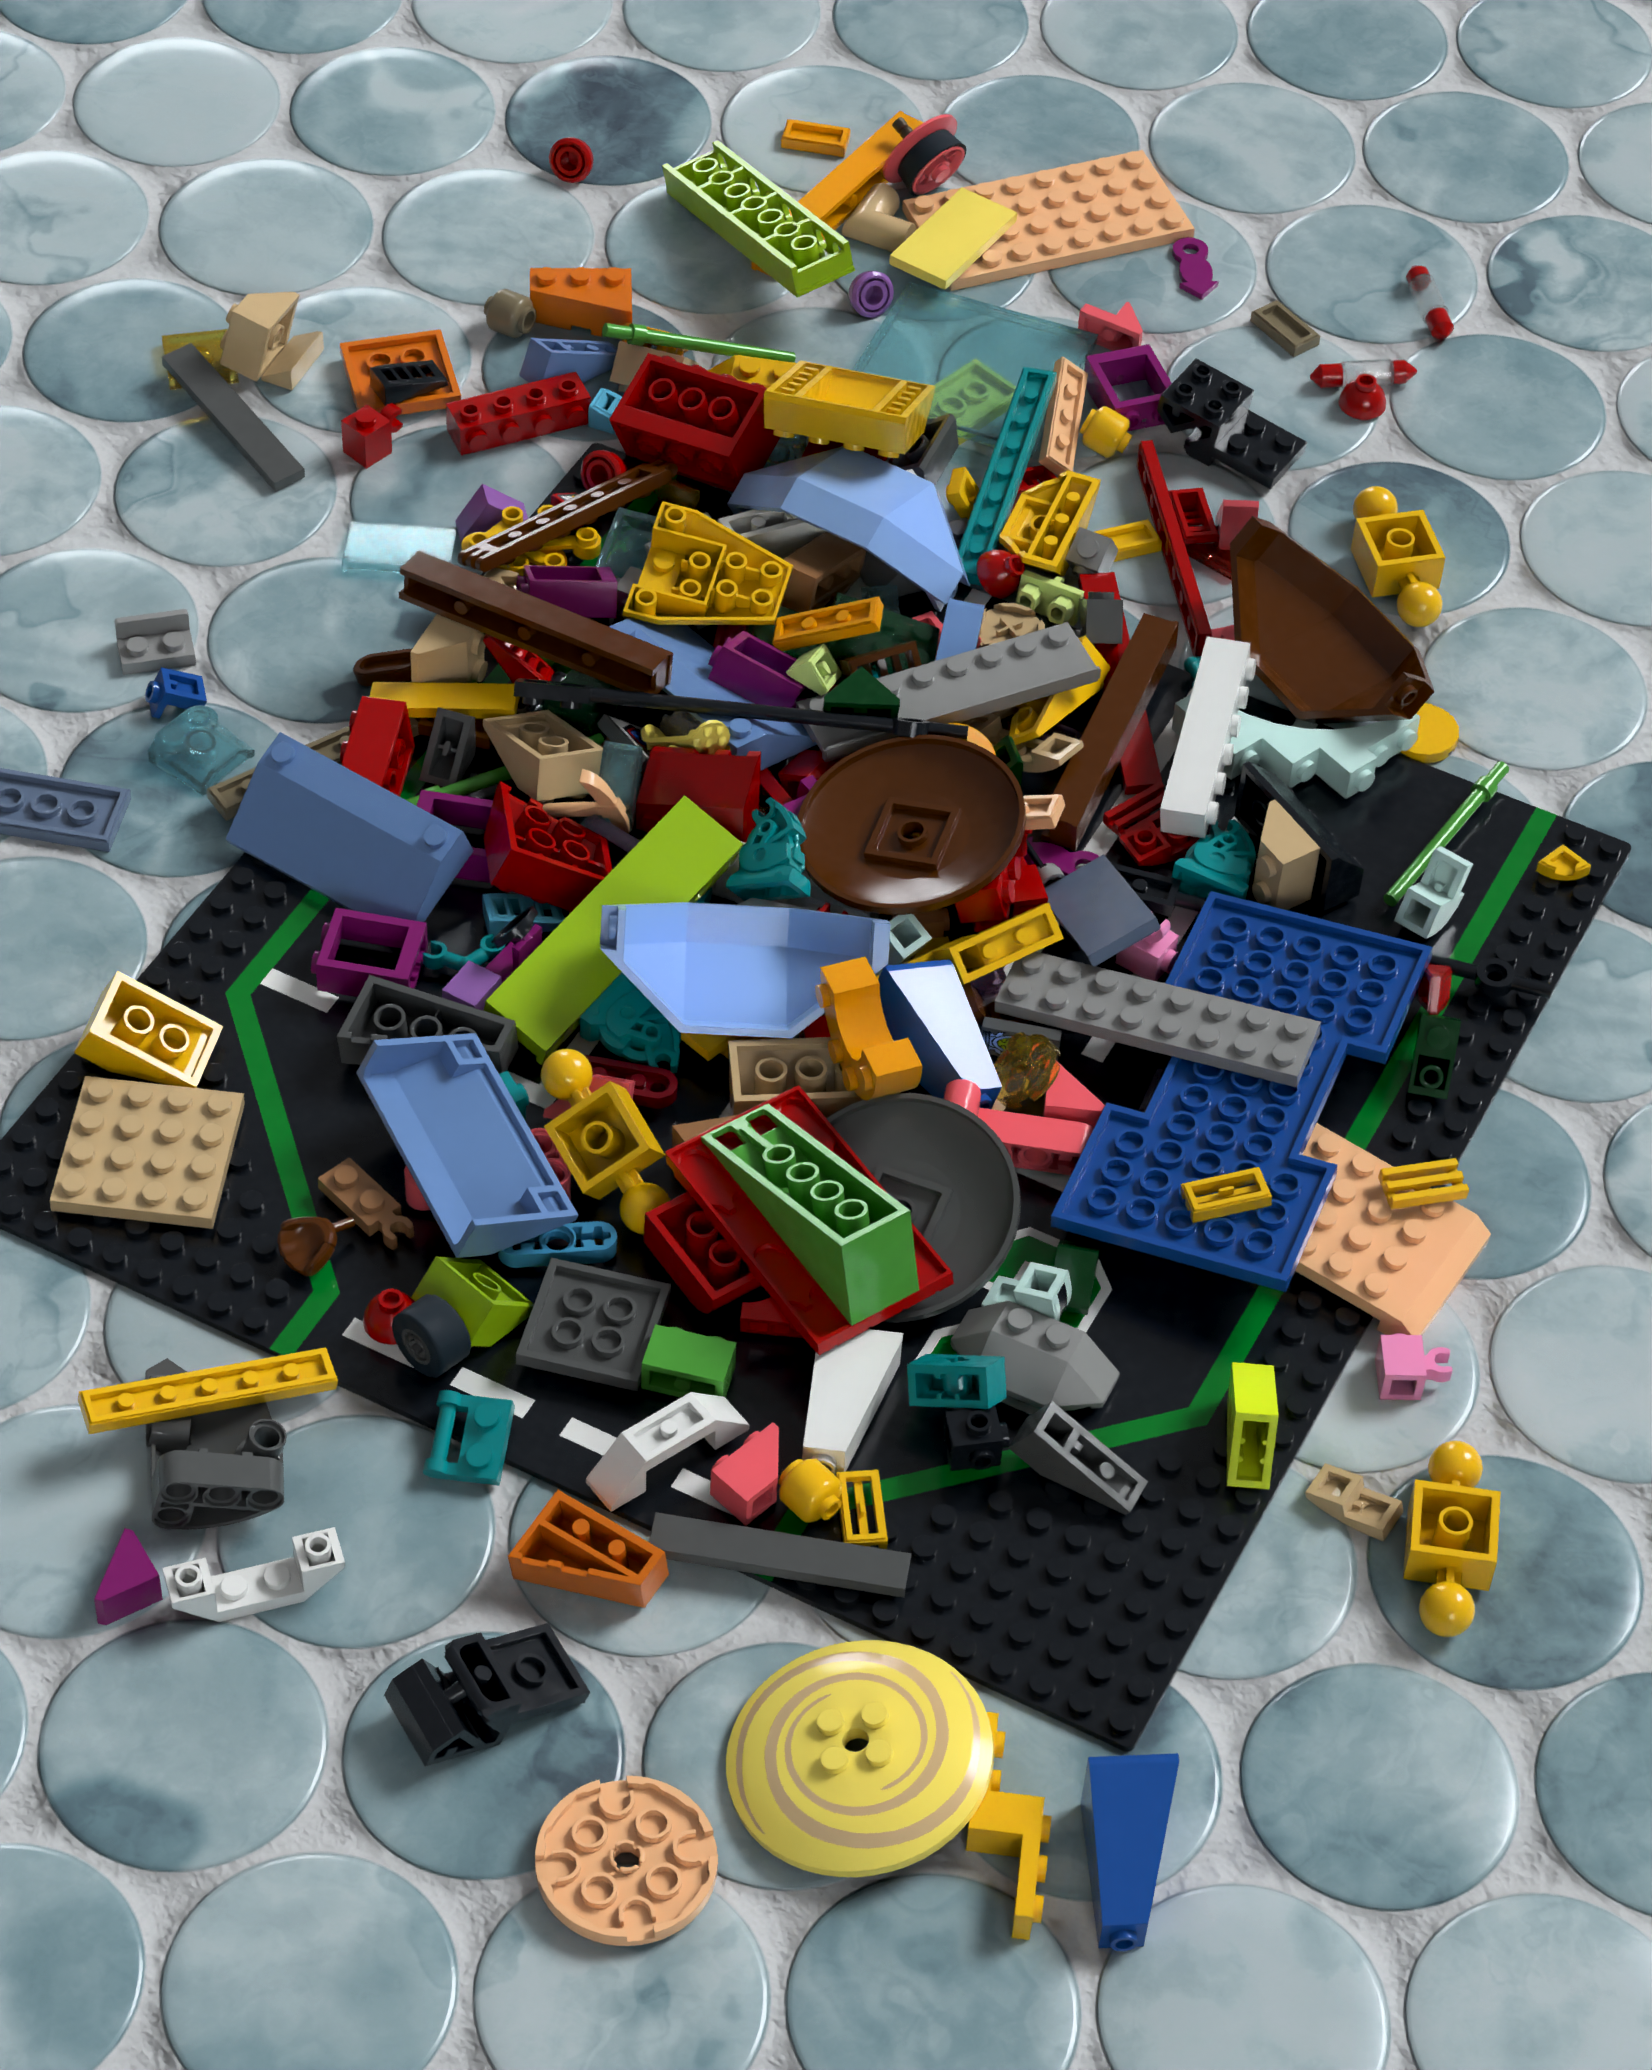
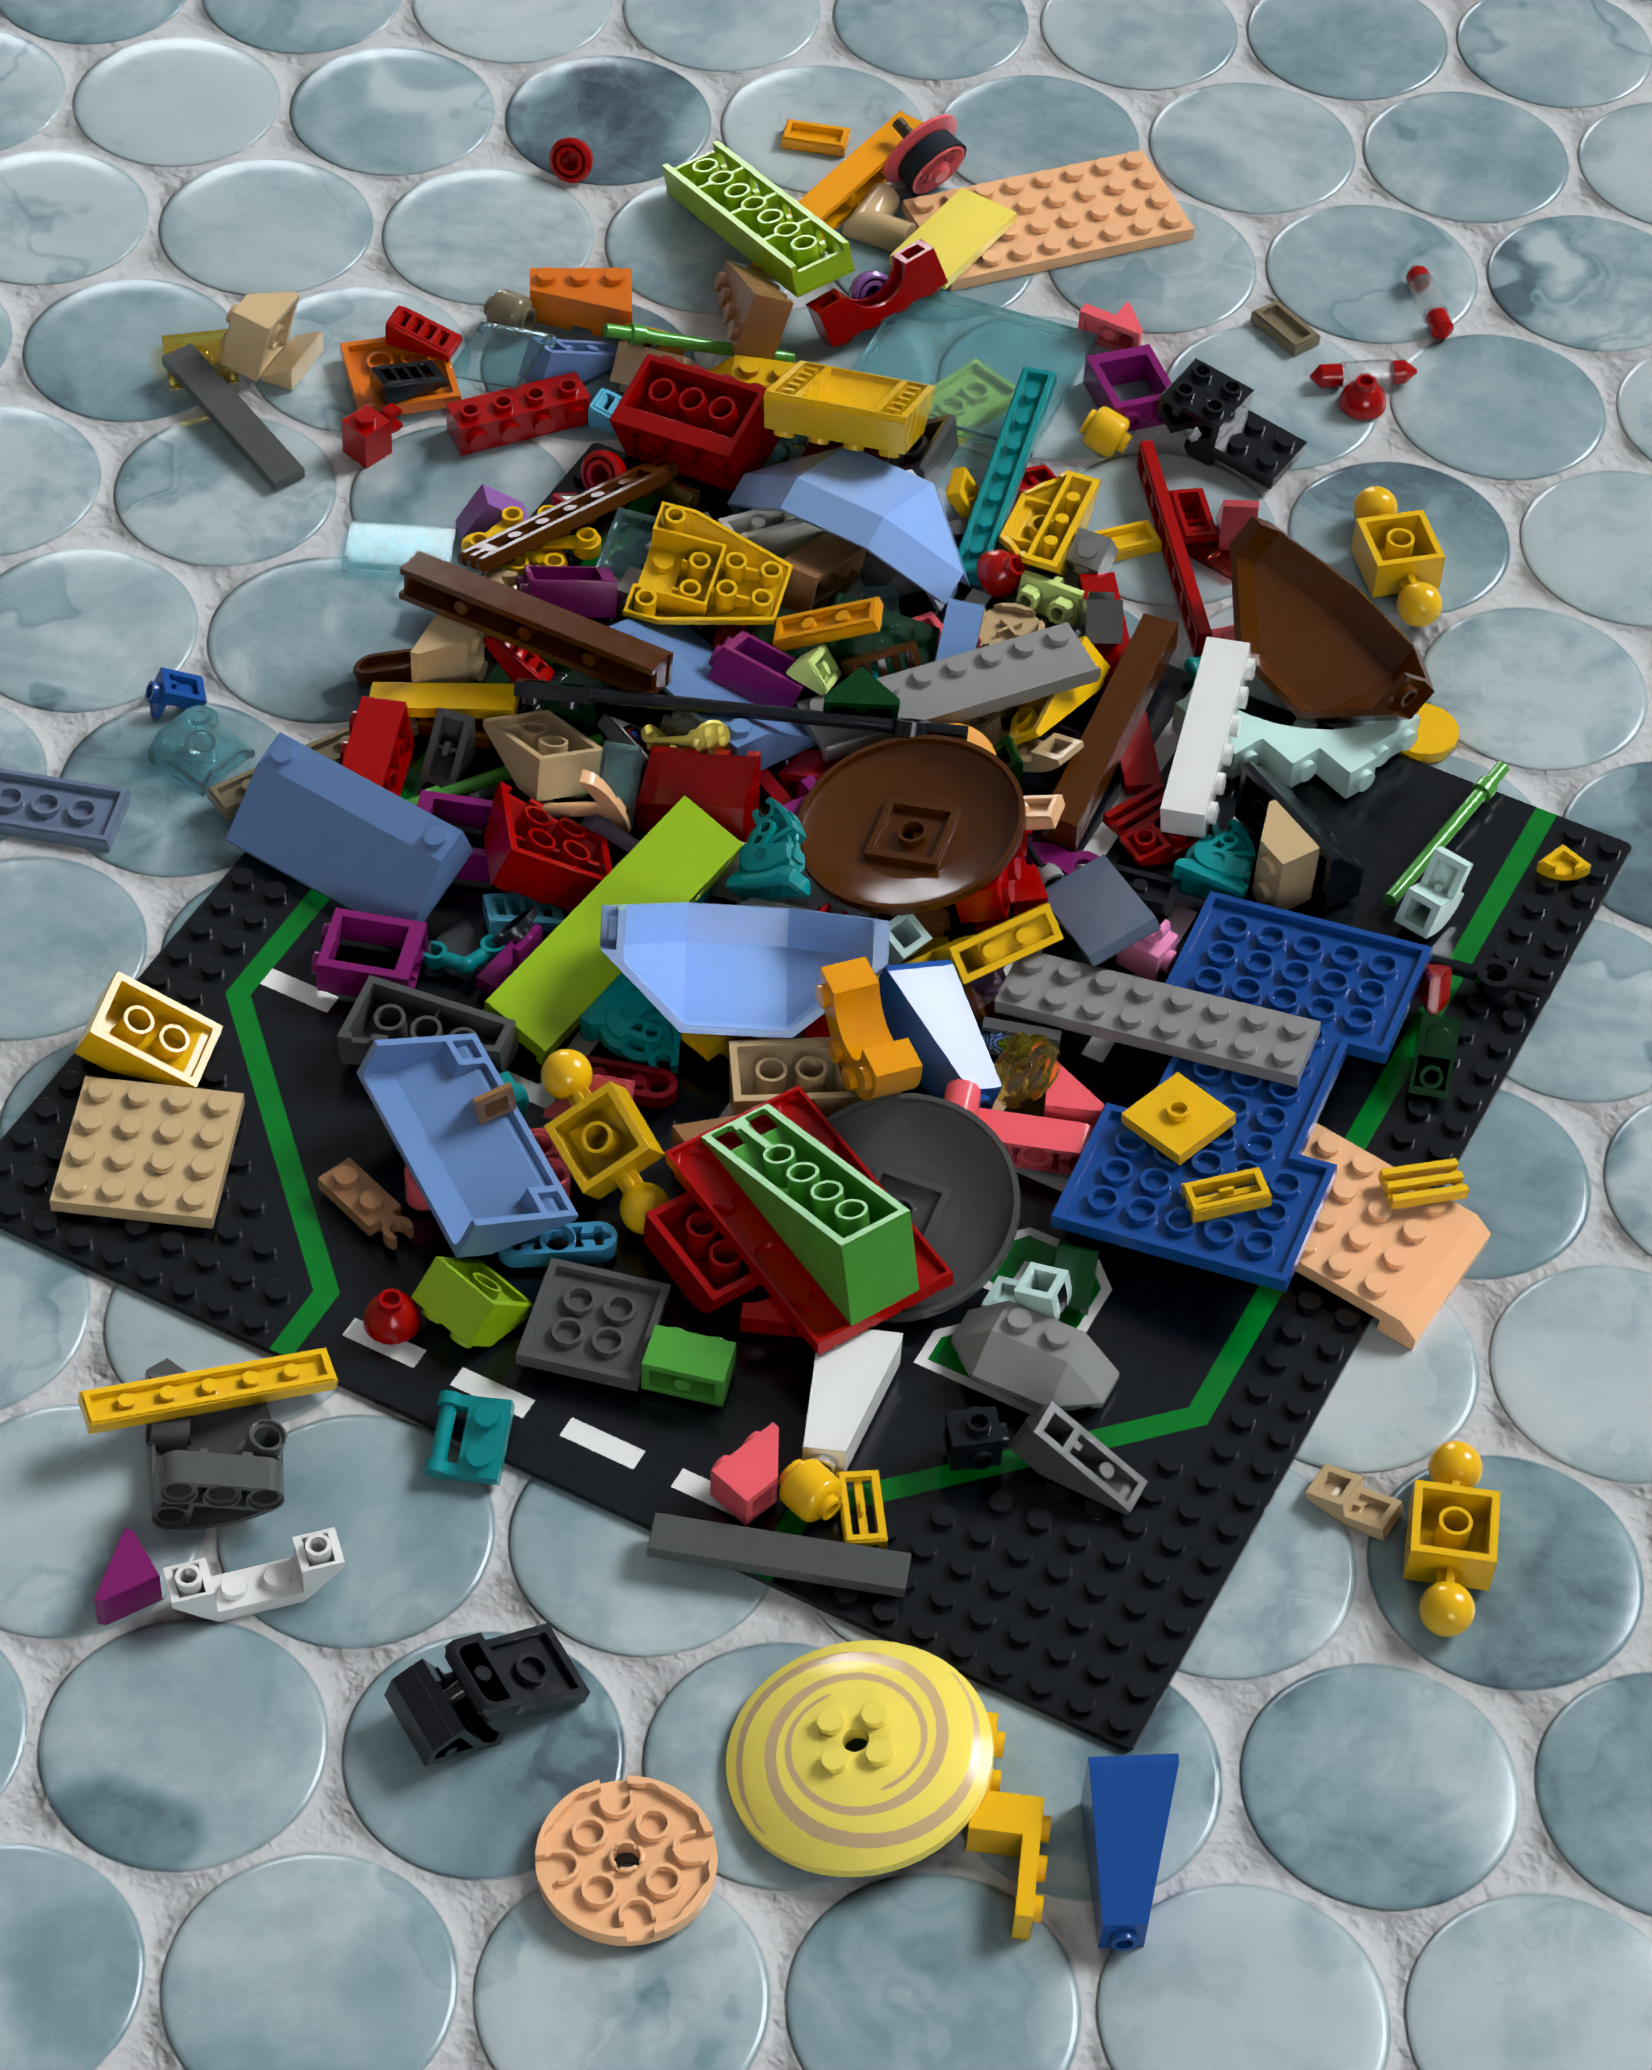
light grey bracket [114,609,196,675] -> none
reddish brown piece [277,1217,355,1276] -> none
black wheel [392,1294,471,1378] -> none
medium lavender brick [442,960,502,1010] -> none
orange wedge [508,1489,669,1608] -> none
white slope [586,1392,749,1512] -> none
teal brick [907,1354,1007,1409] -> none
light nougat tile [1038,356,1088,476] -> none
magenta brick [1172,237,1219,300] -> none
neon yellow slope [1226,1362,1279,1490] -> none
bright pink brick [1375,1333,1452,1400] -> none
none -> red slope [385,305,463,362]
none -> clear light blue piece [452,322,557,390]
none -> medium nougat slope [469,1082,517,1124]
none -> medium nougat wedge [713,260,794,360]
none -> red arch [806,239,948,348]
none -> yellow plate [1121,1072,1236,1166]

